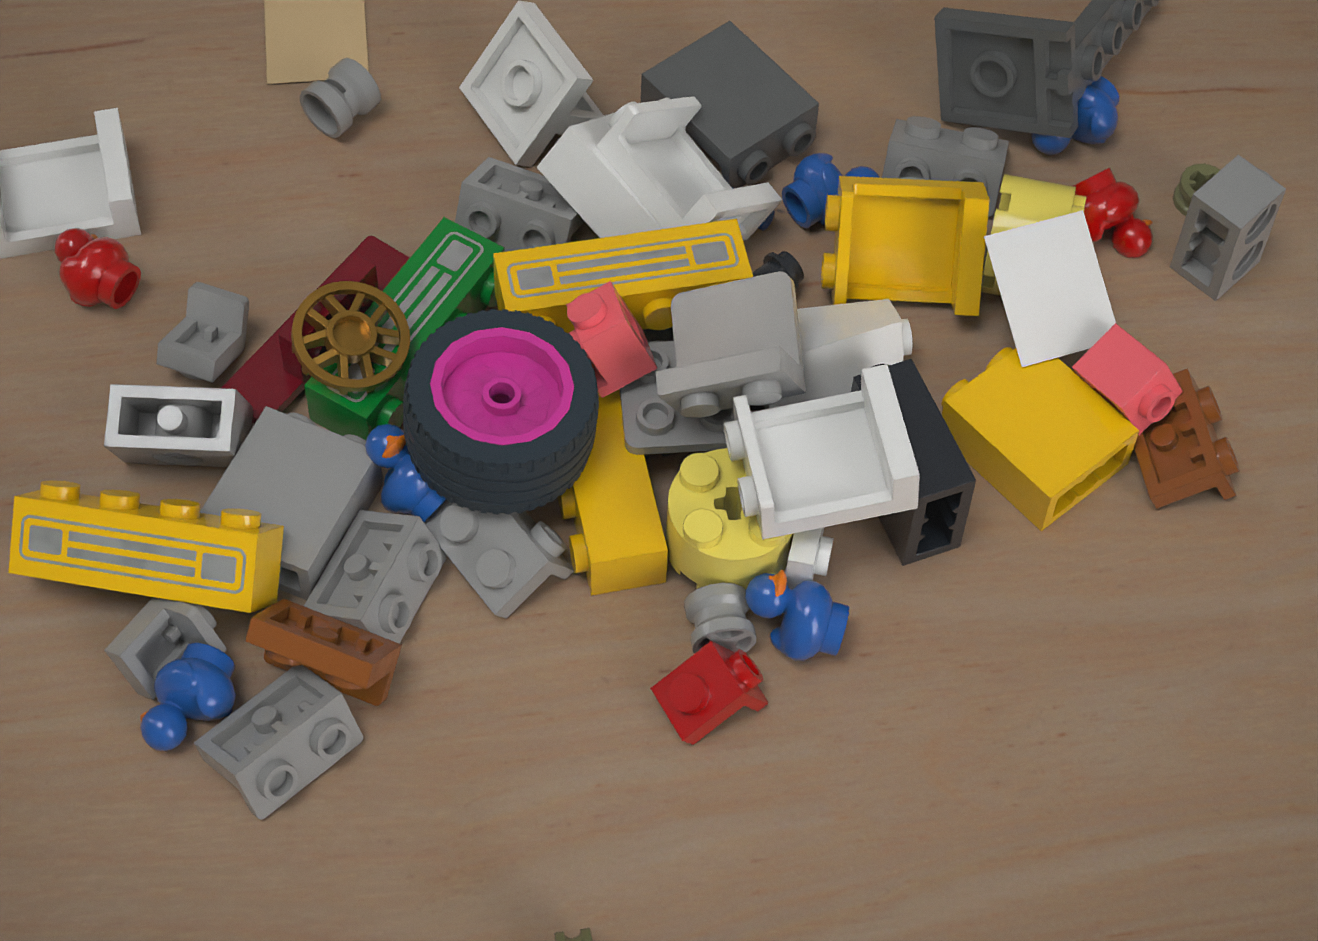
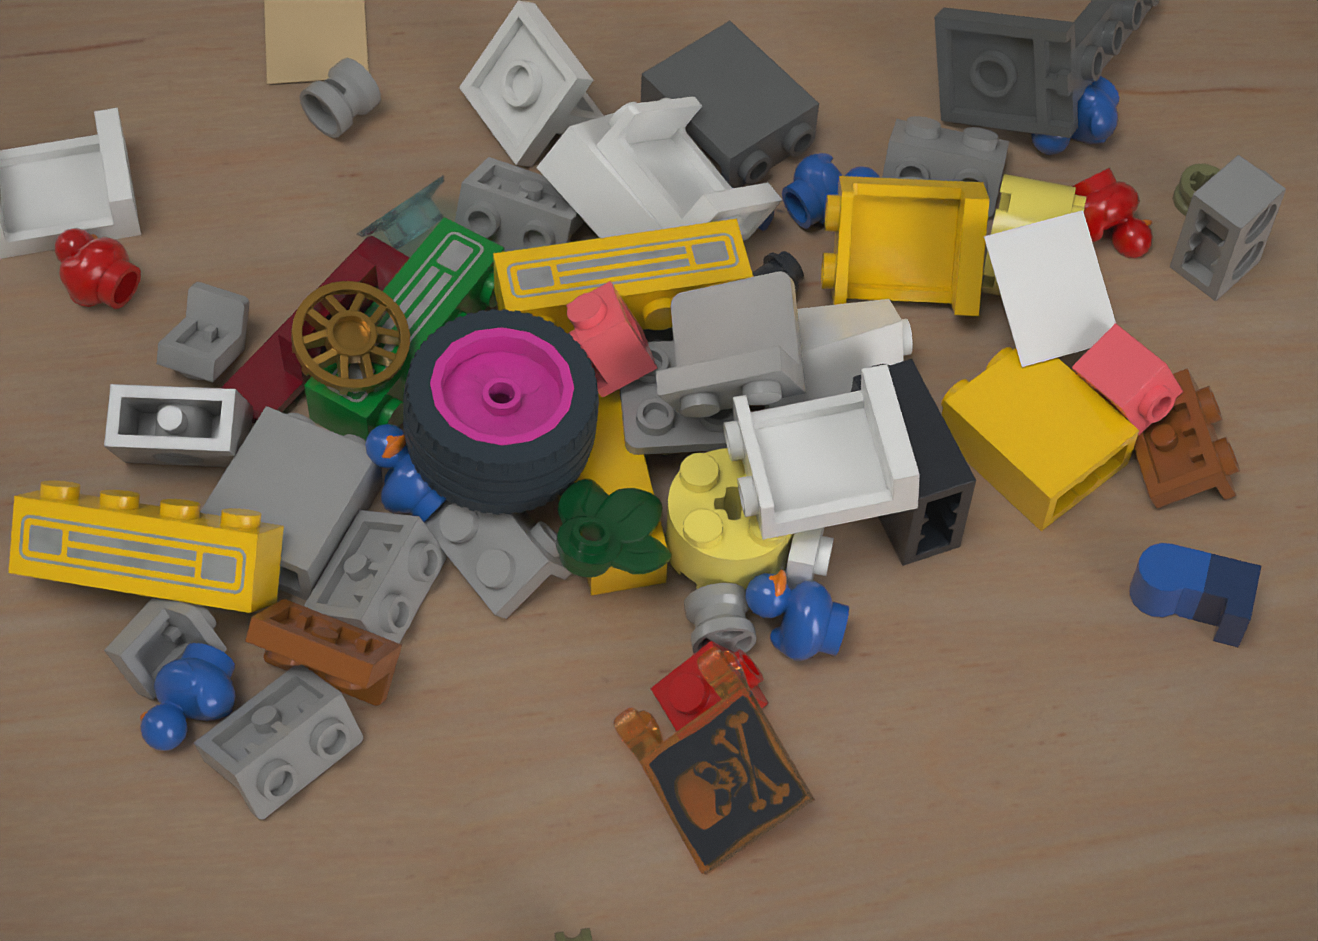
none -> clear light blue piece [356,175,445,250]
none -> dark green plate [555,478,672,577]
none -> flag [613,647,815,874]
none -> leg [1130,543,1262,648]

